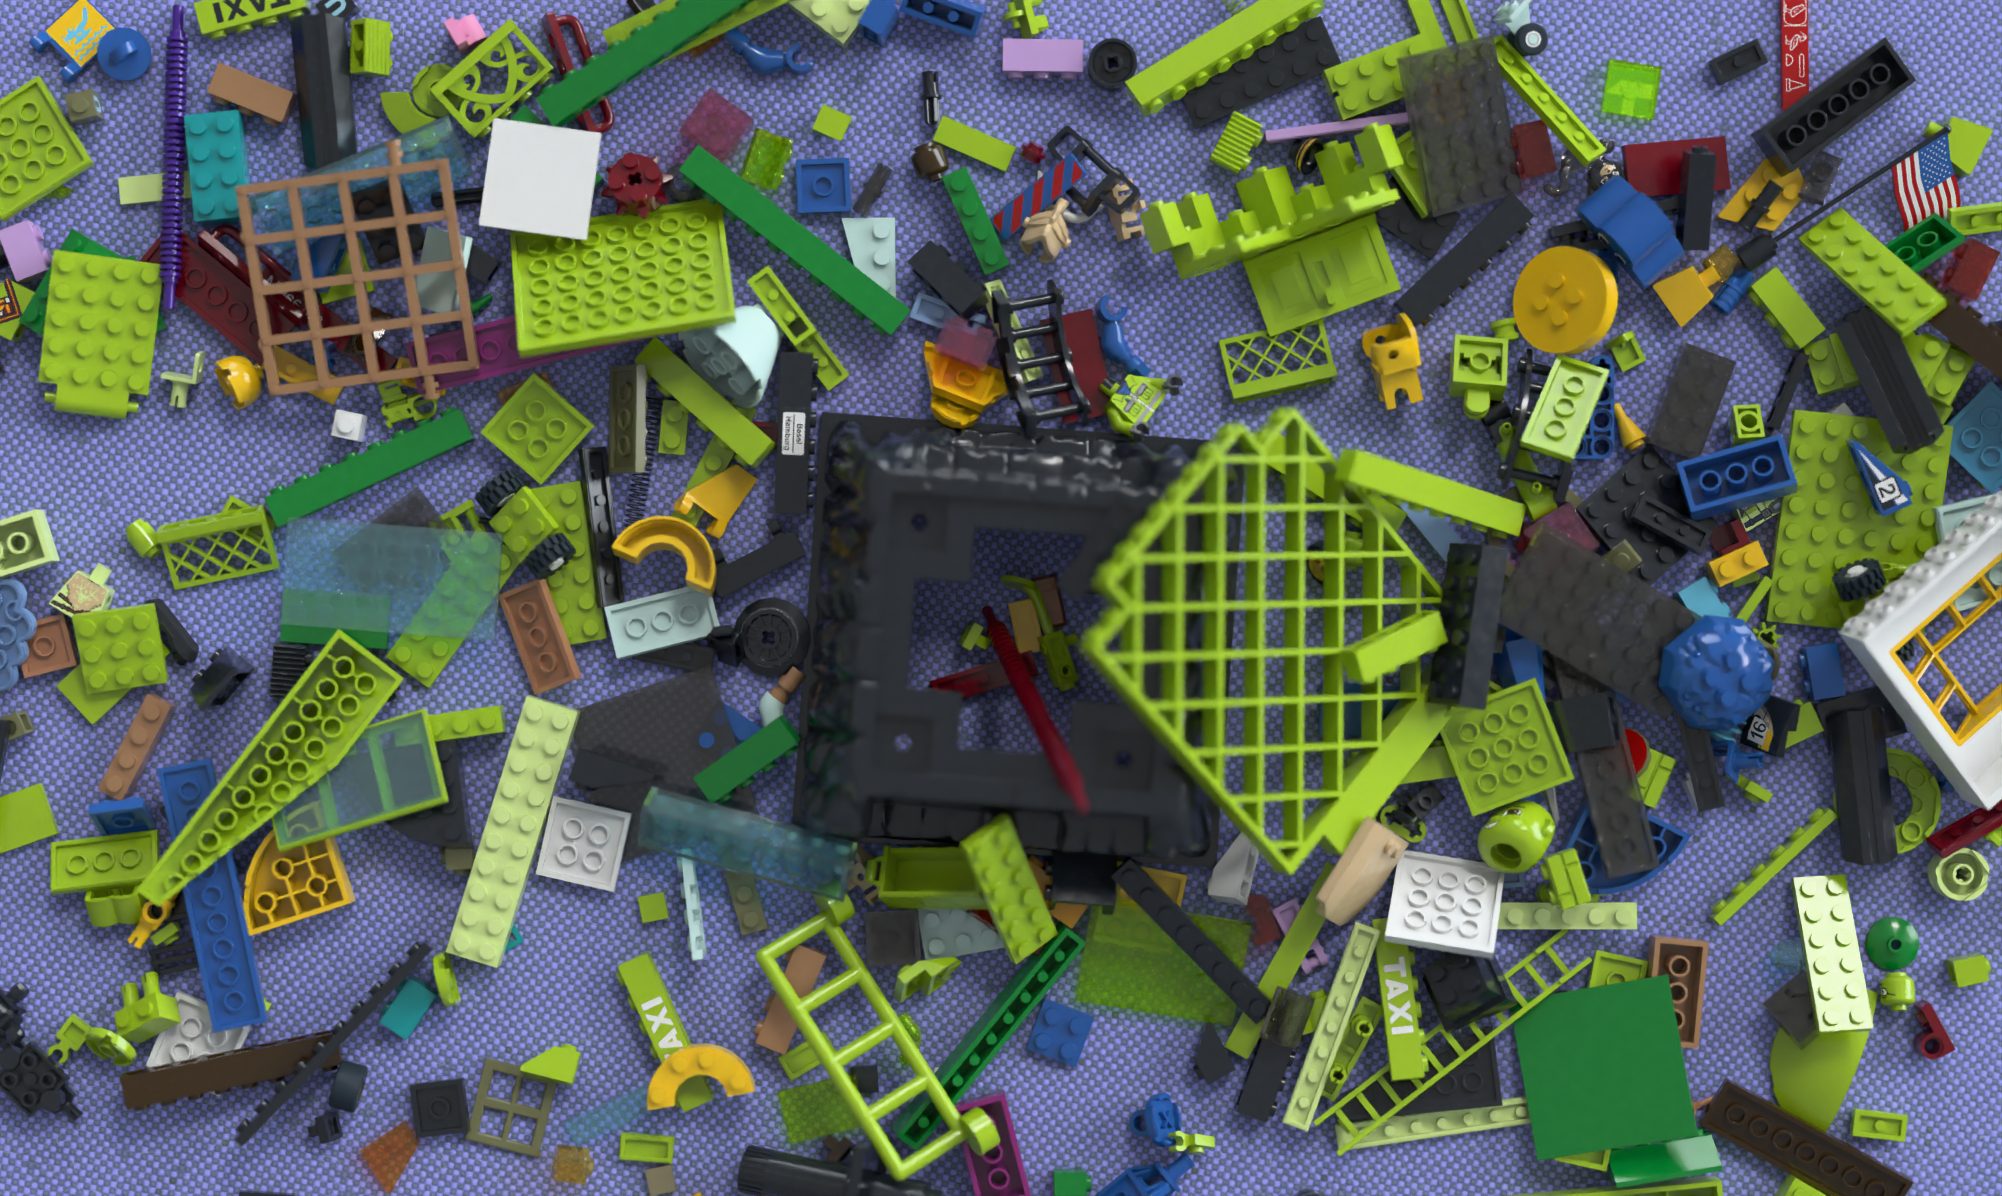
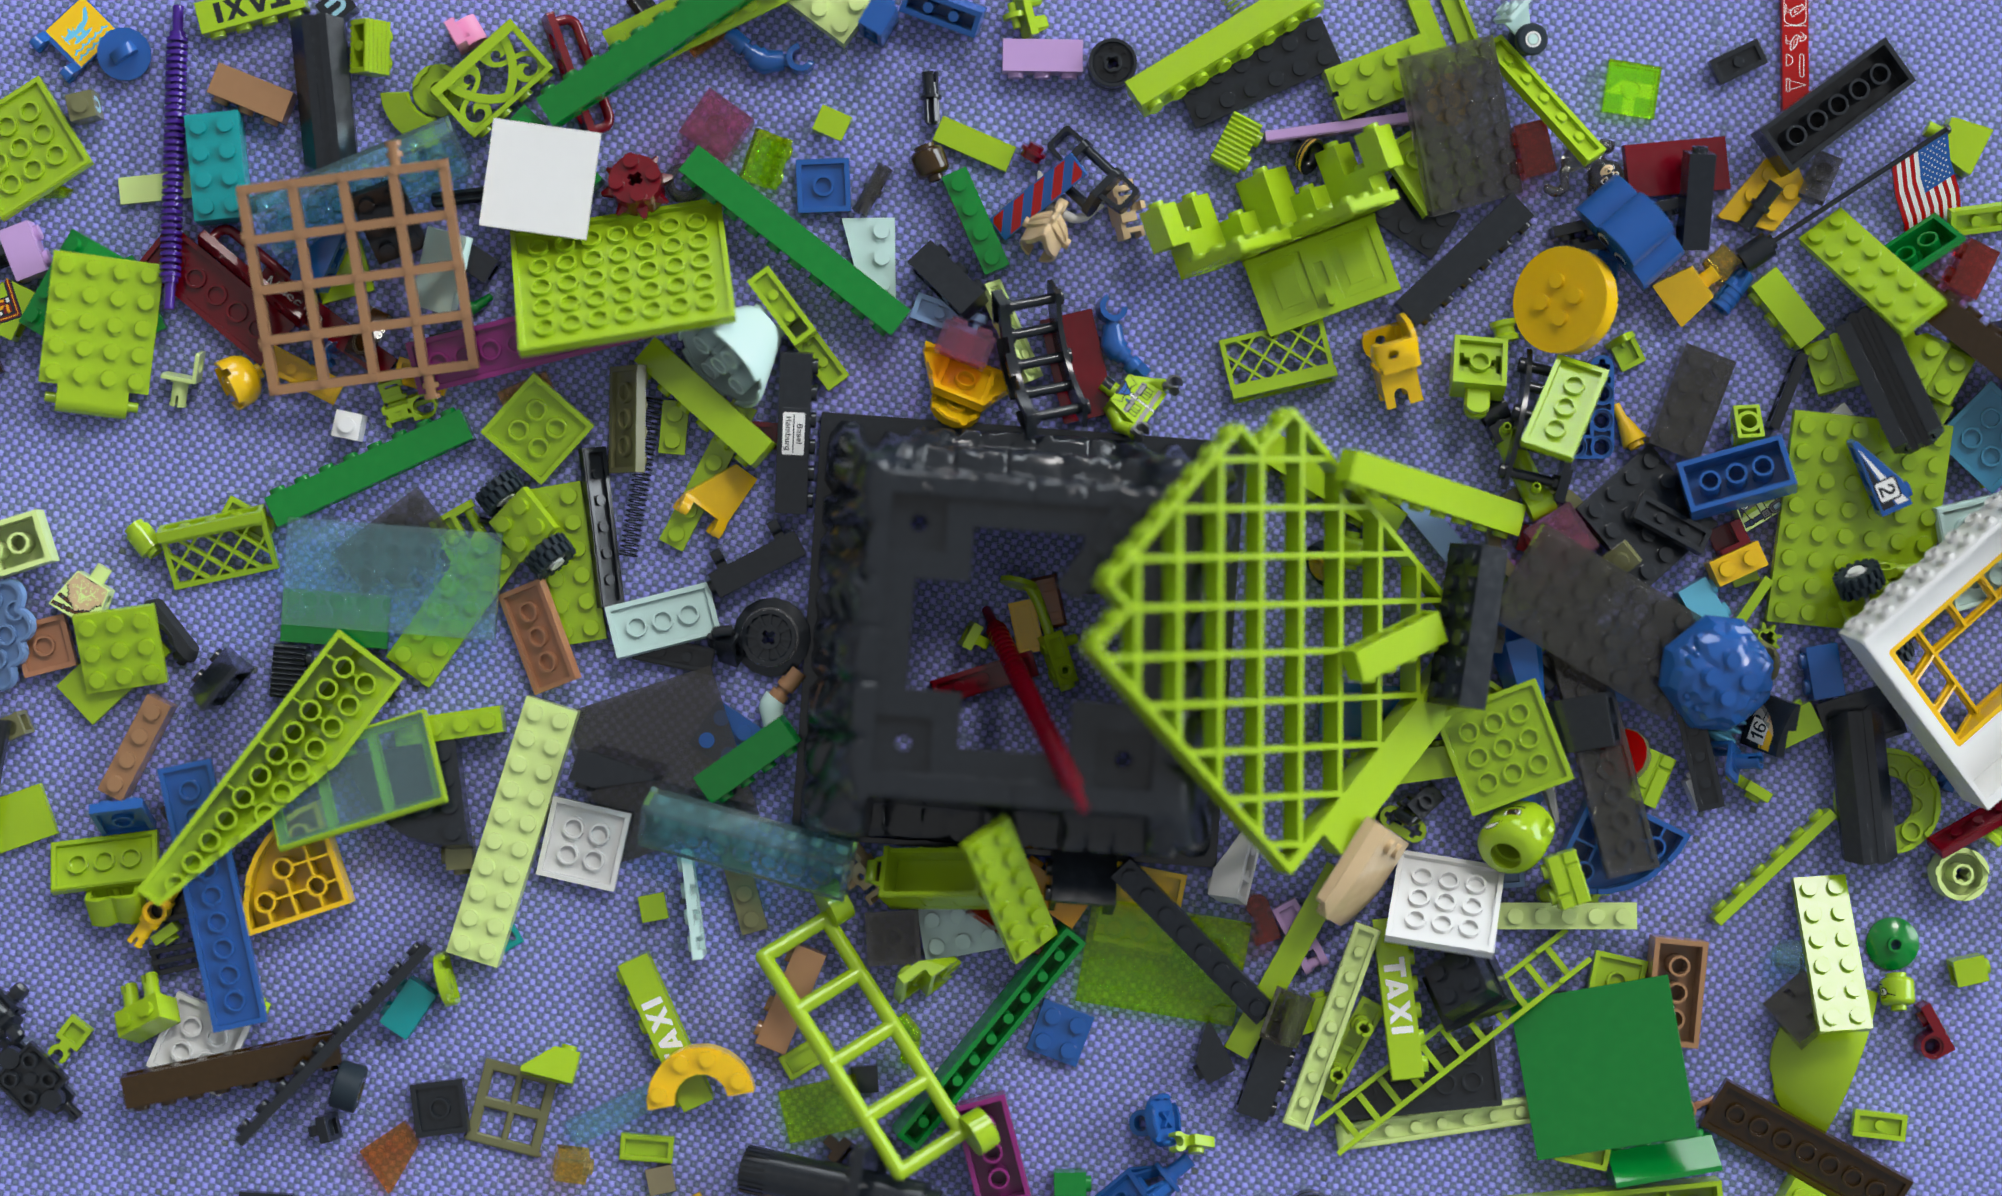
lime tile [85,1027,137,1067] -> none
yellow brick [612,516,717,597] -> none

